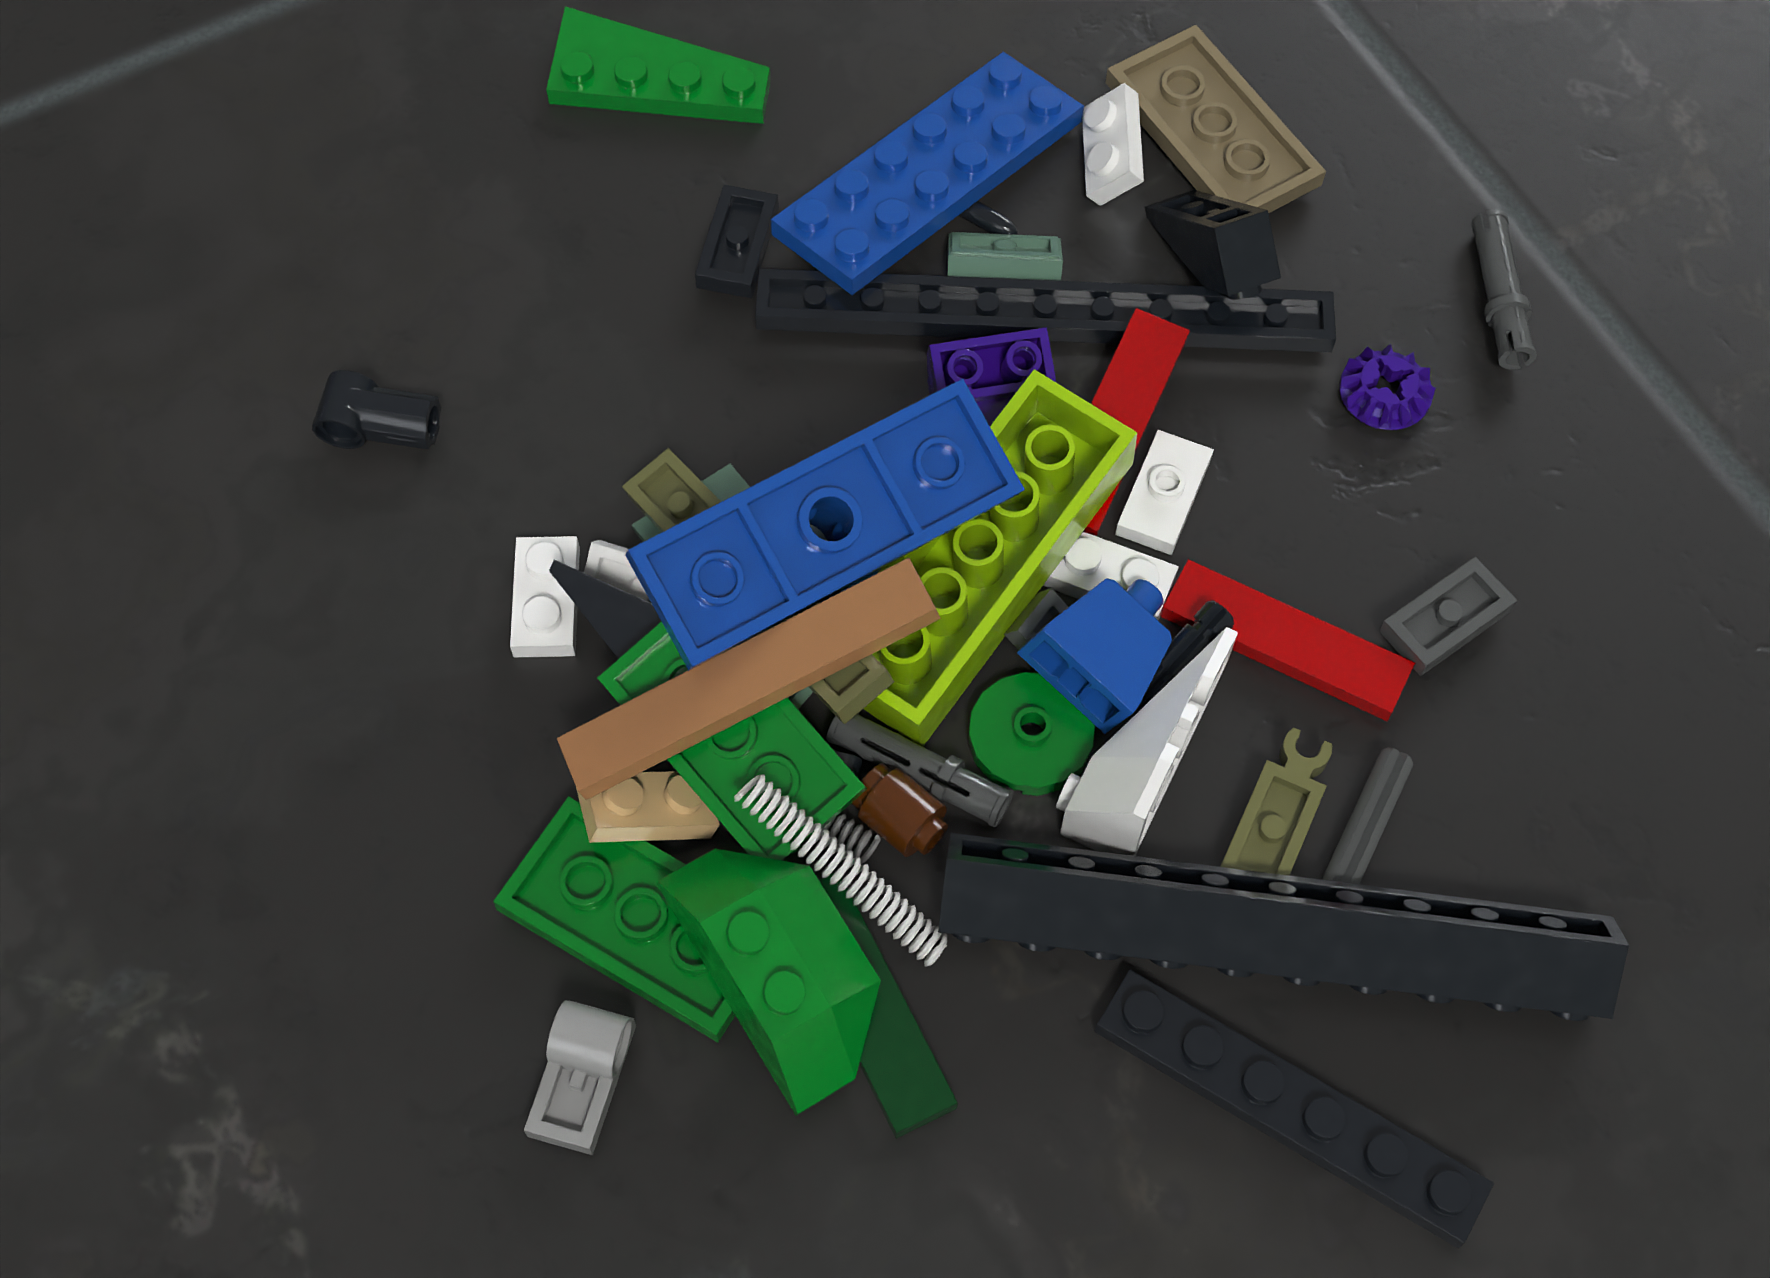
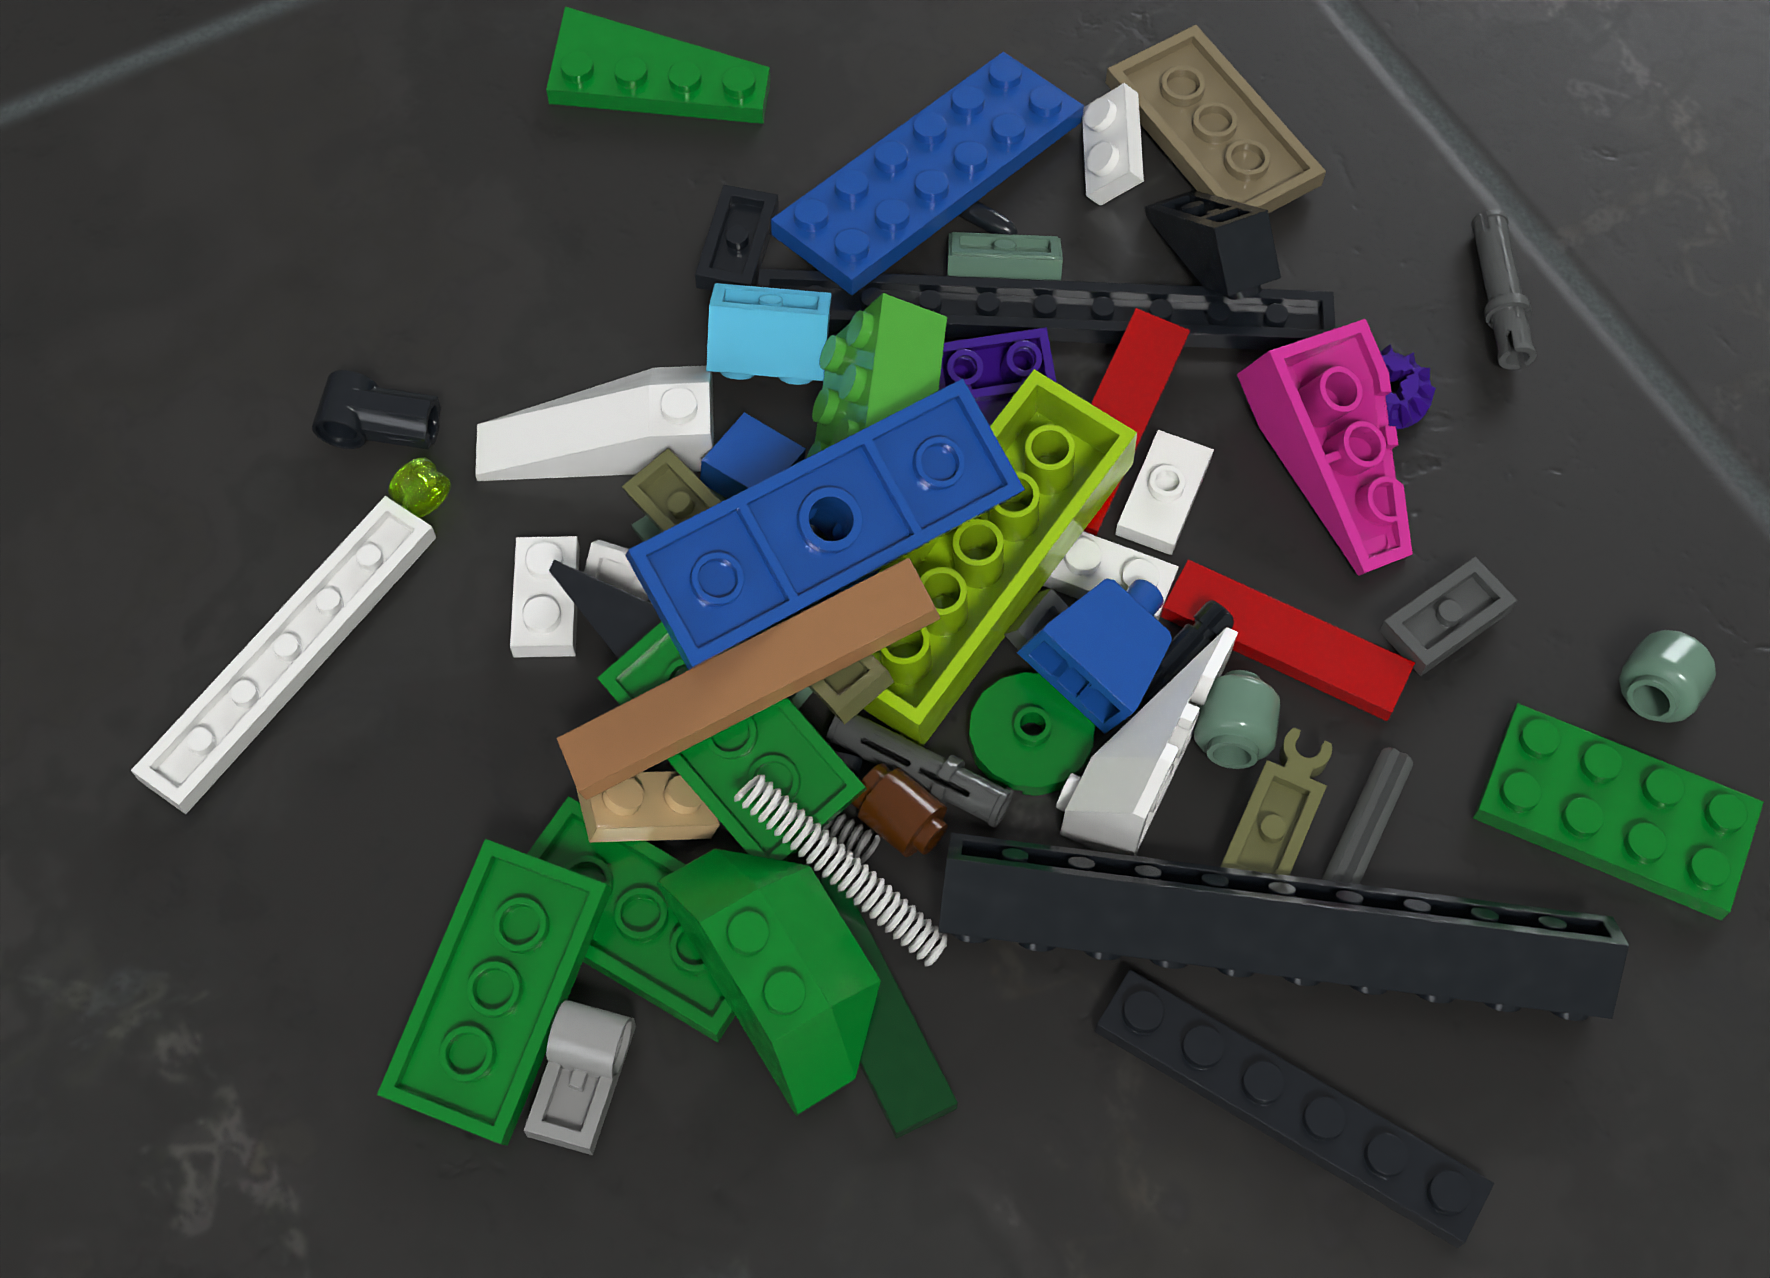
none -> white plate [131,496,436,814]
none -> green plate [377,839,613,1146]
none -> clear neon green bush [388,457,451,518]
none -> white wedge [475,366,714,481]
none -> blue piece [700,412,806,499]
none -> medium azure brick [706,283,831,385]
none -> bright green piece [807,293,947,458]
none -> sand green head [1194,670,1280,769]
none -> dark pink wedge [1237,319,1413,576]
none -> green plate [1472,703,1764,921]
none -> sand green head [1619,630,1716,723]

